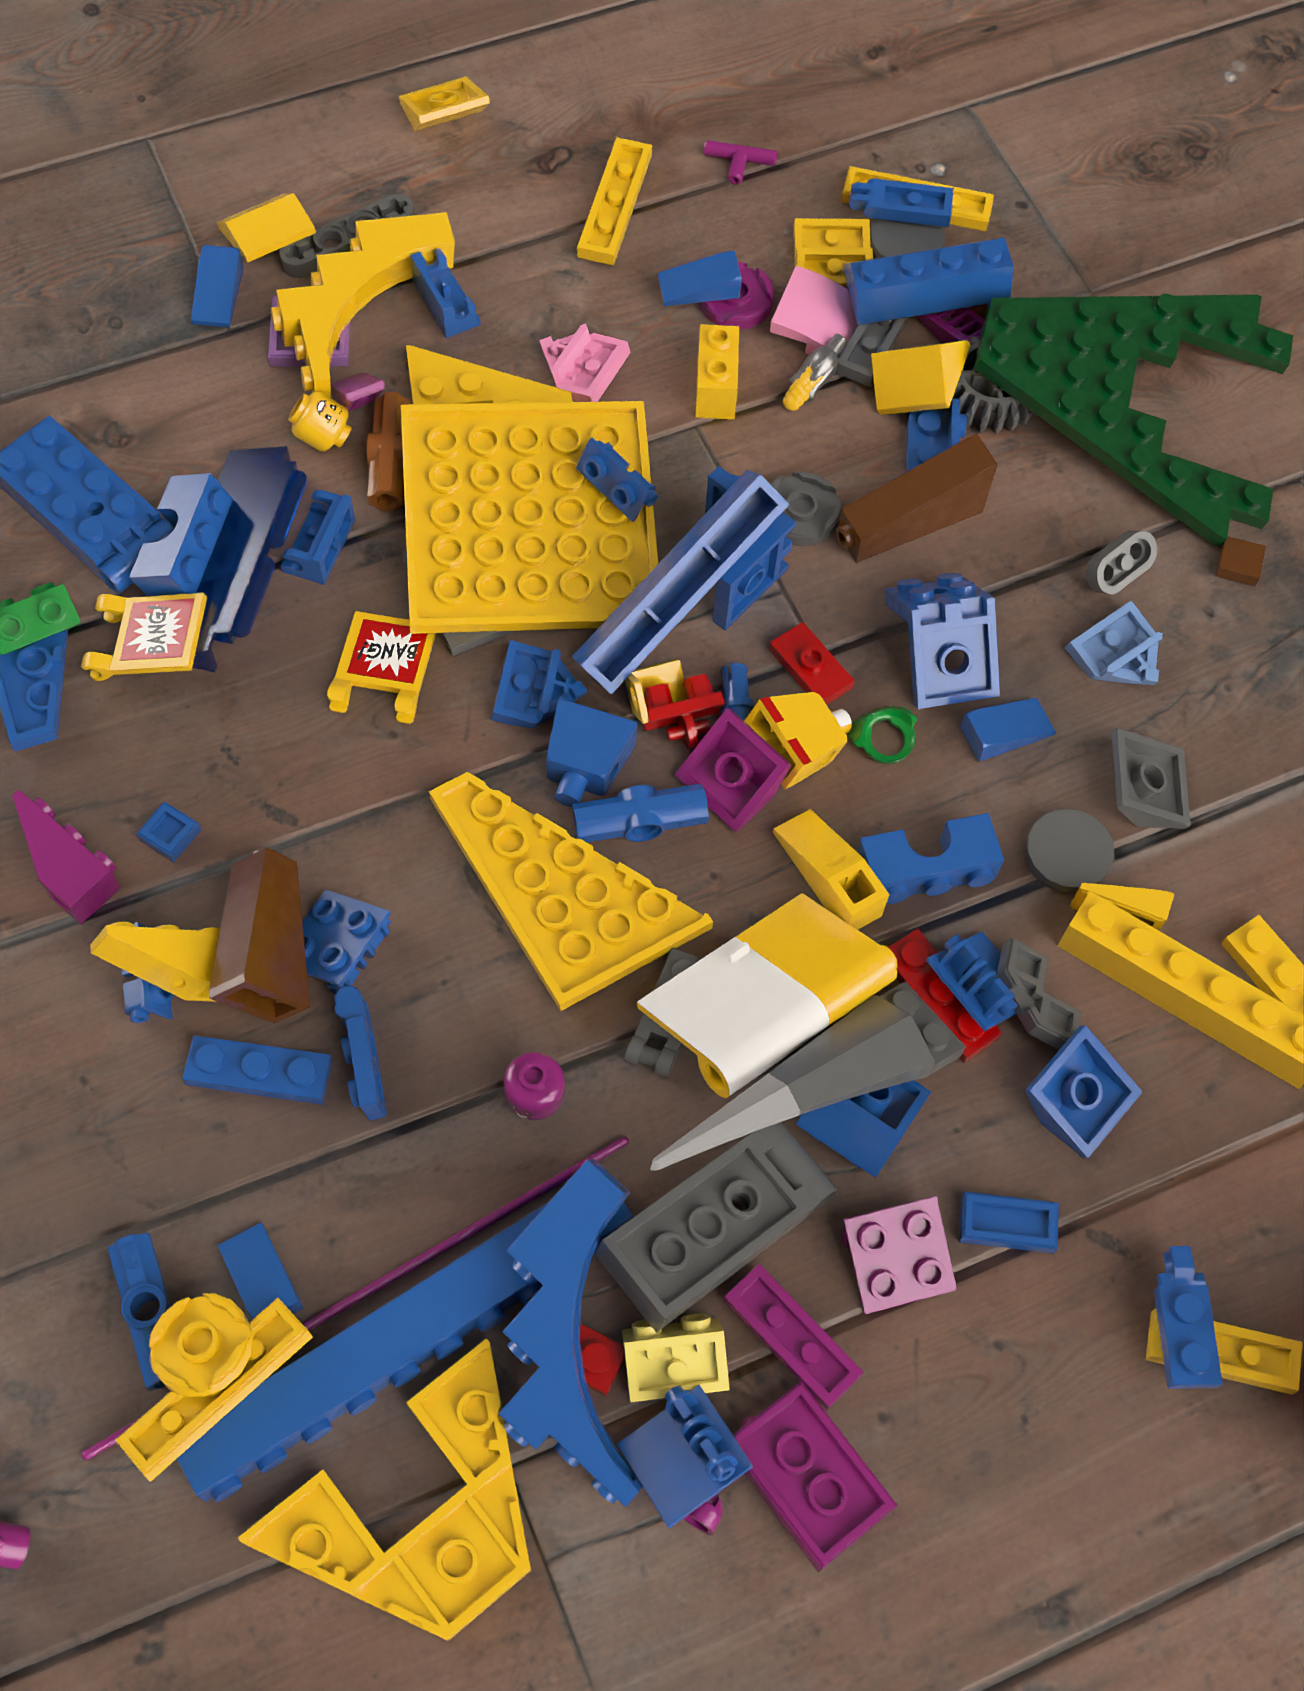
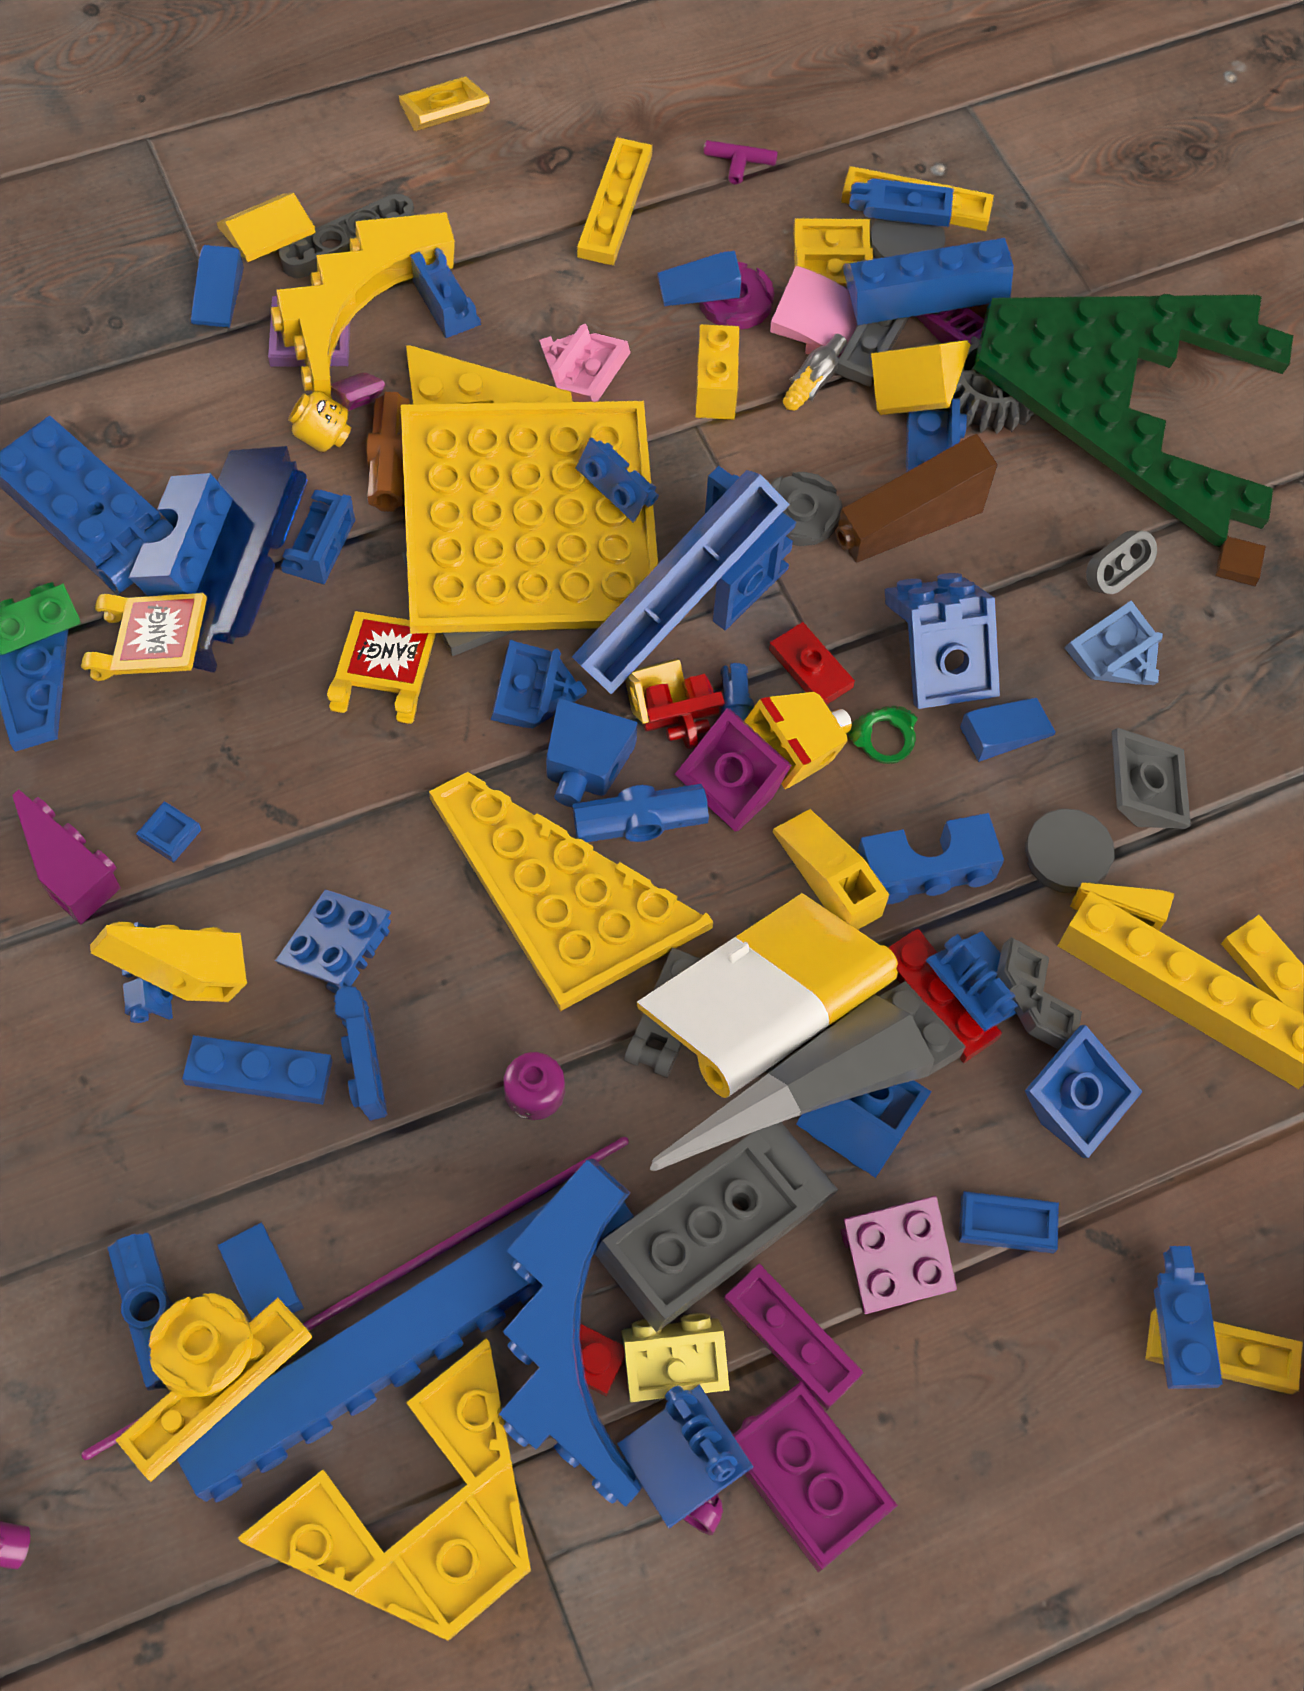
reddish brown slope [209,847,310,1023] -> none

